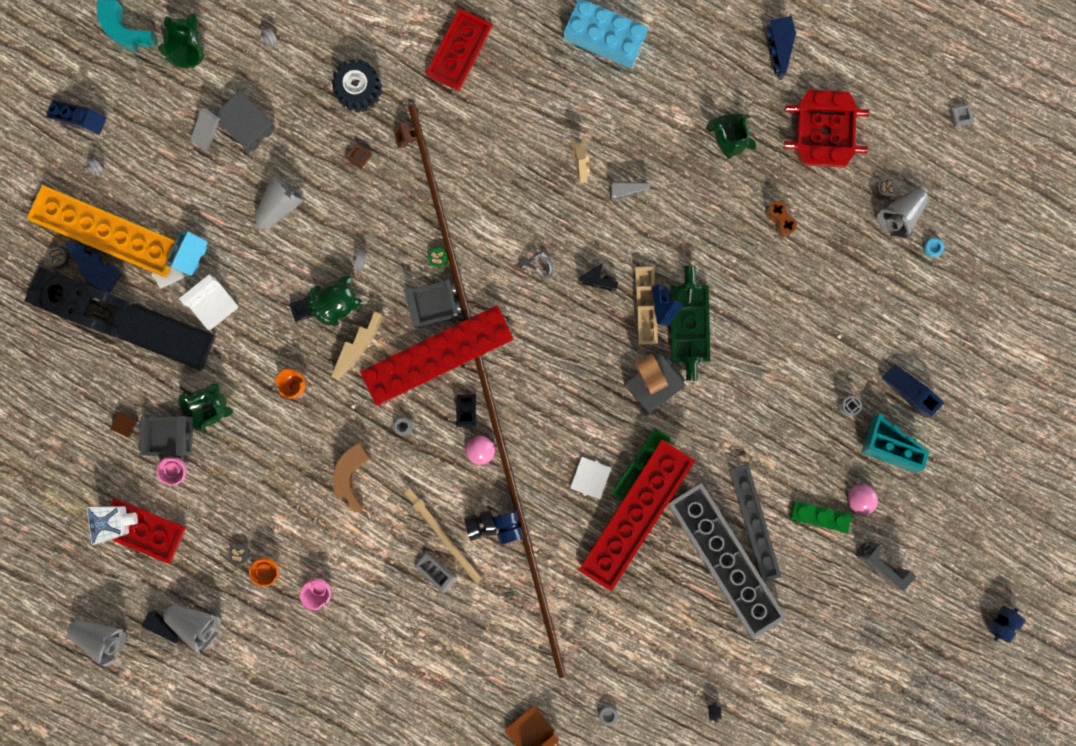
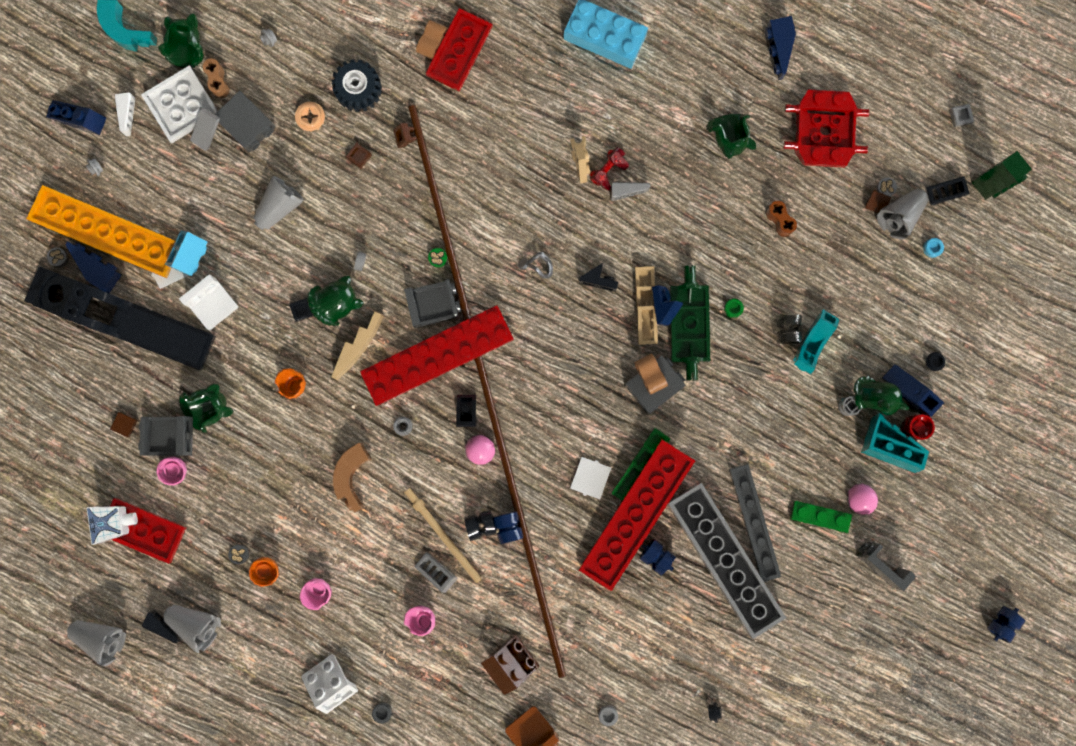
none -> white slope [115,92,135,136]
none -> white plate [141,65,218,143]
none -> medium nougat axle [203,58,229,99]
none -> light nougat gear [295,102,326,132]
none -> white bracket [301,654,358,714]
none -> dark grey tile [372,702,392,724]
none -> bright pink hair [404,605,435,636]
none -> medium nougat axle [416,20,448,60]
none -> reddish brown slope [481,635,539,695]
none -> dark red piece [590,147,629,190]
none -> dark blue wheel [639,539,676,576]
none -> green tile [724,298,744,318]
none -> clear smoke wheel [776,315,802,344]
none -> teal arch [793,309,840,374]
none -> dark green hair [853,376,909,415]
none -> reddish brown tile [865,190,891,213]
none -> red wheel [901,414,935,440]
none -> black plate [925,352,945,371]
none -> black slope [926,176,970,206]
none -> dark green brick [971,151,1032,200]

